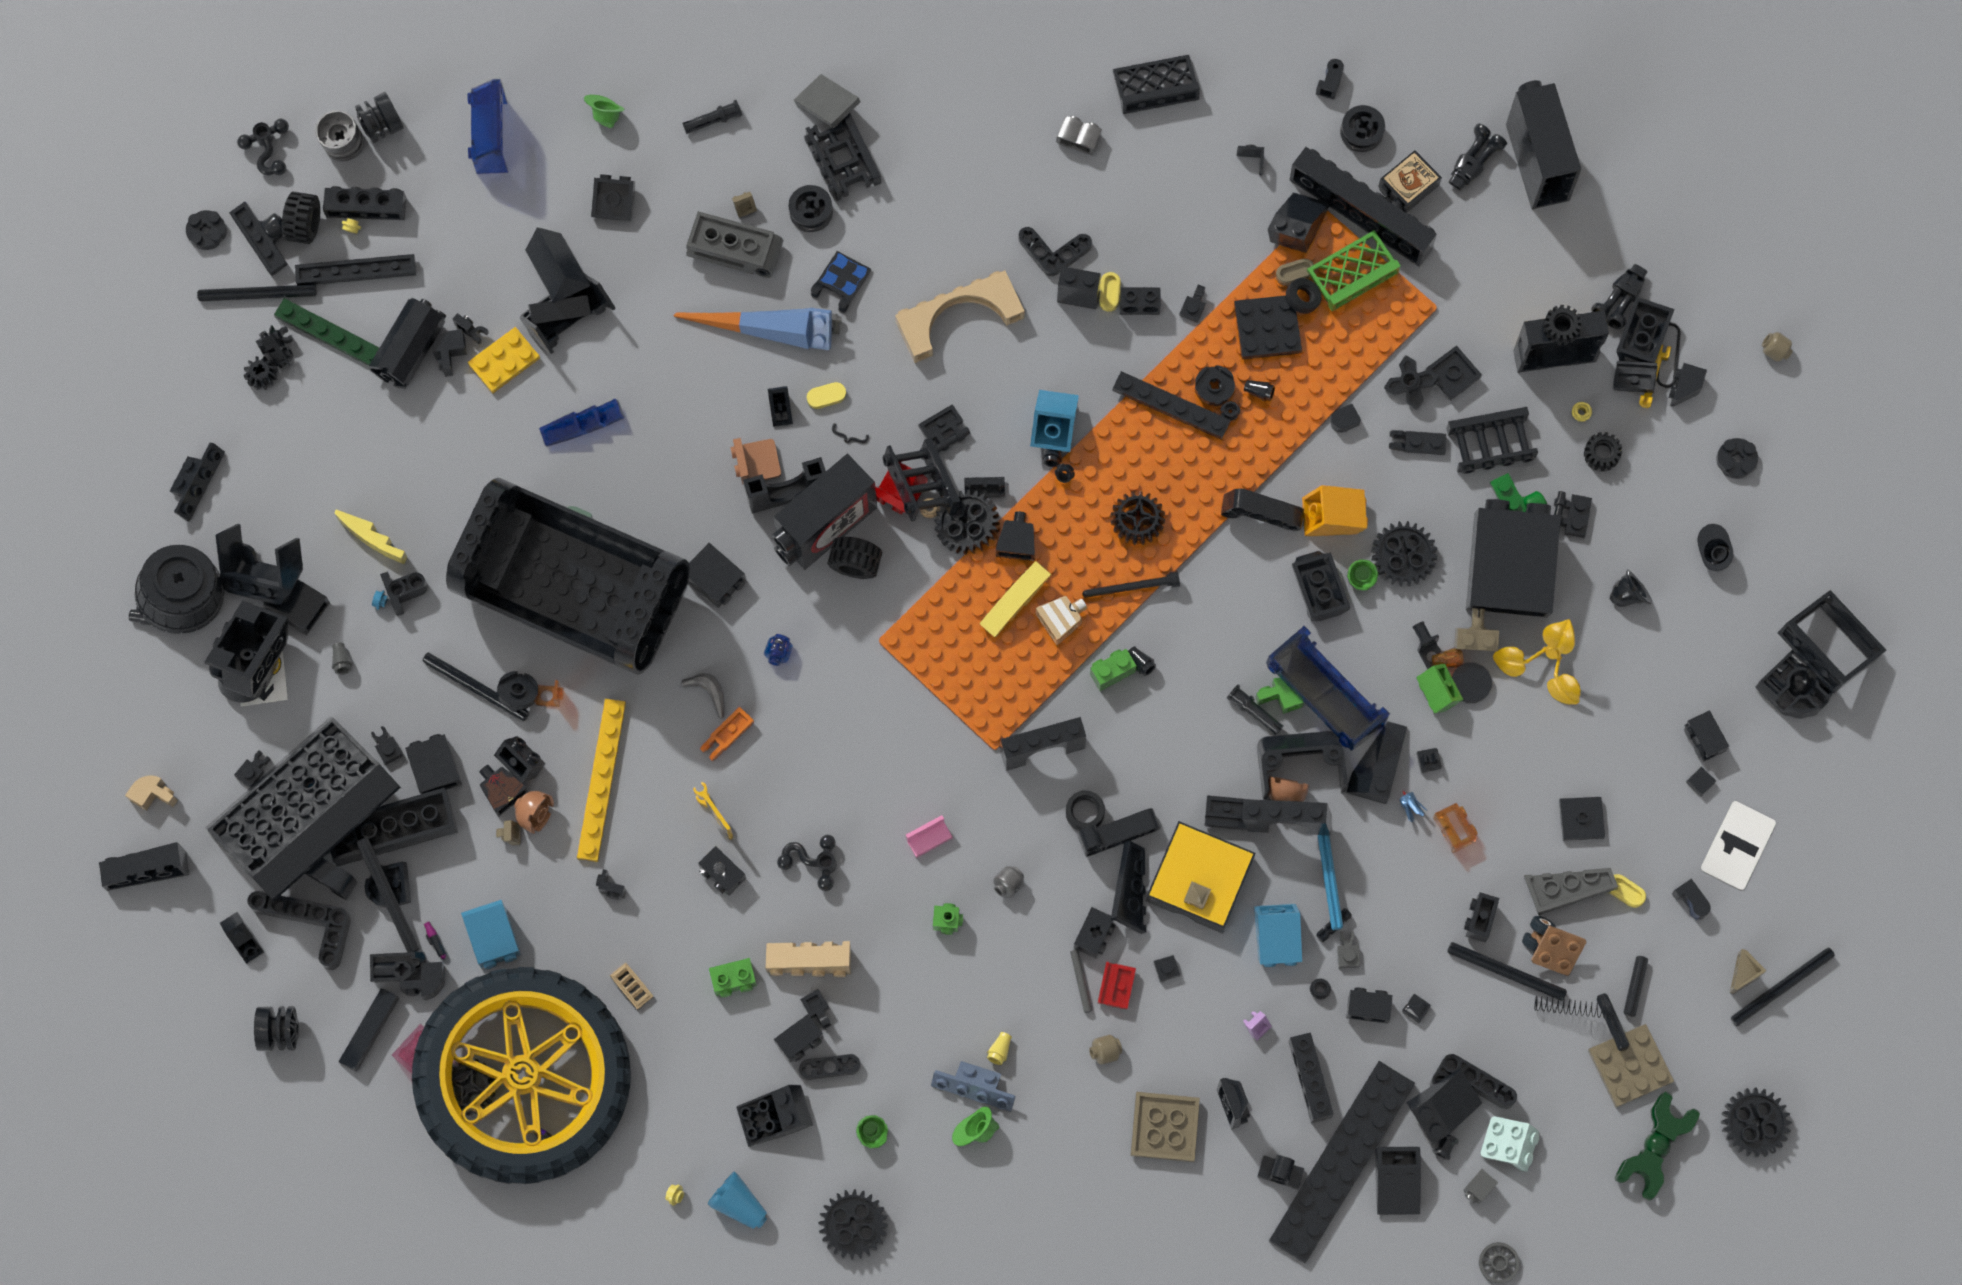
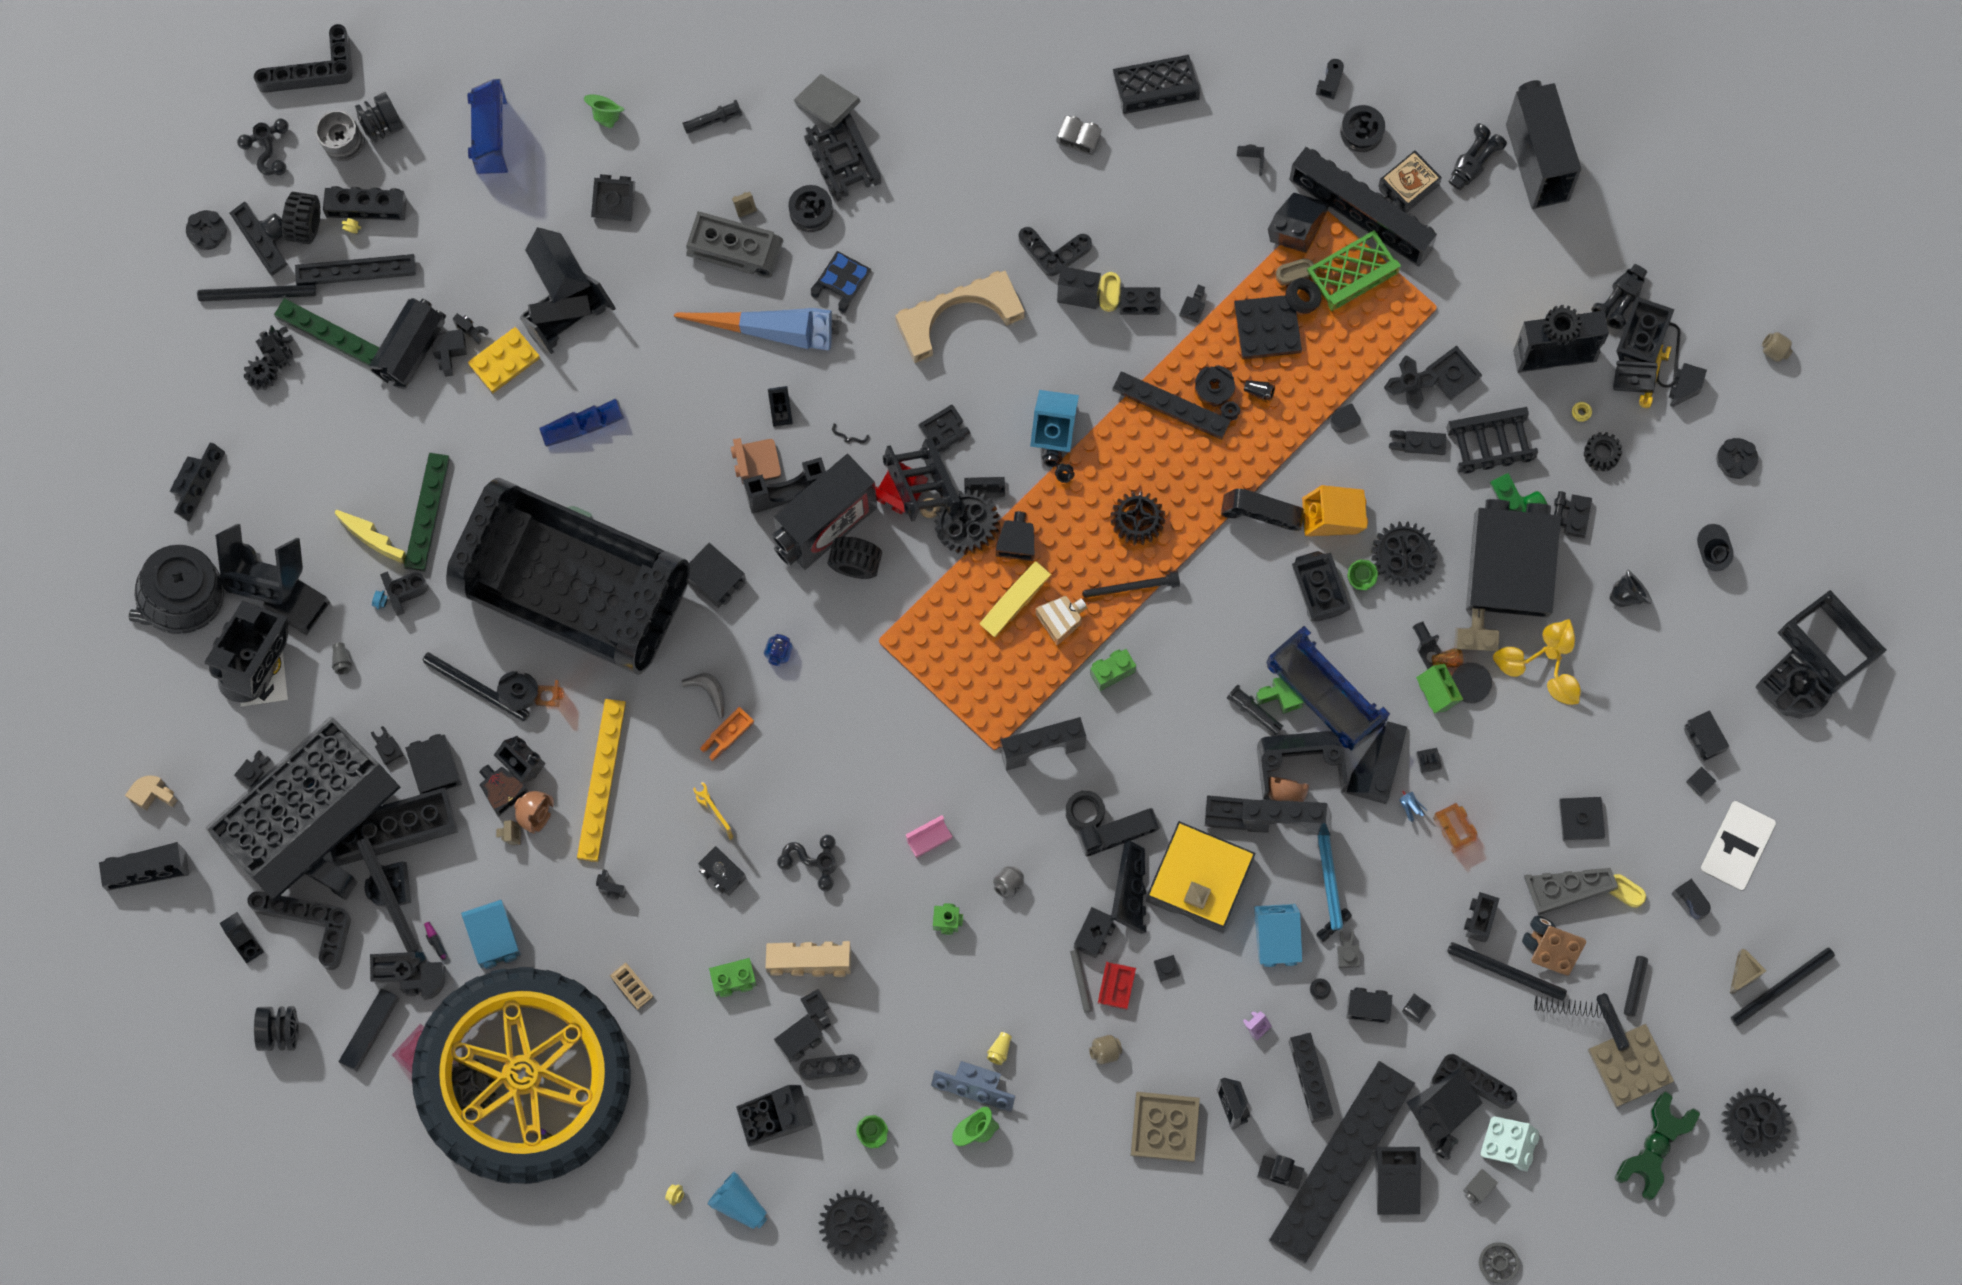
light yellow tile [807,382,846,409] -> none
black cone [1128,646,1156,676] -> none
none -> black beam [254,24,353,93]
none -> dark green plate [404,452,450,572]

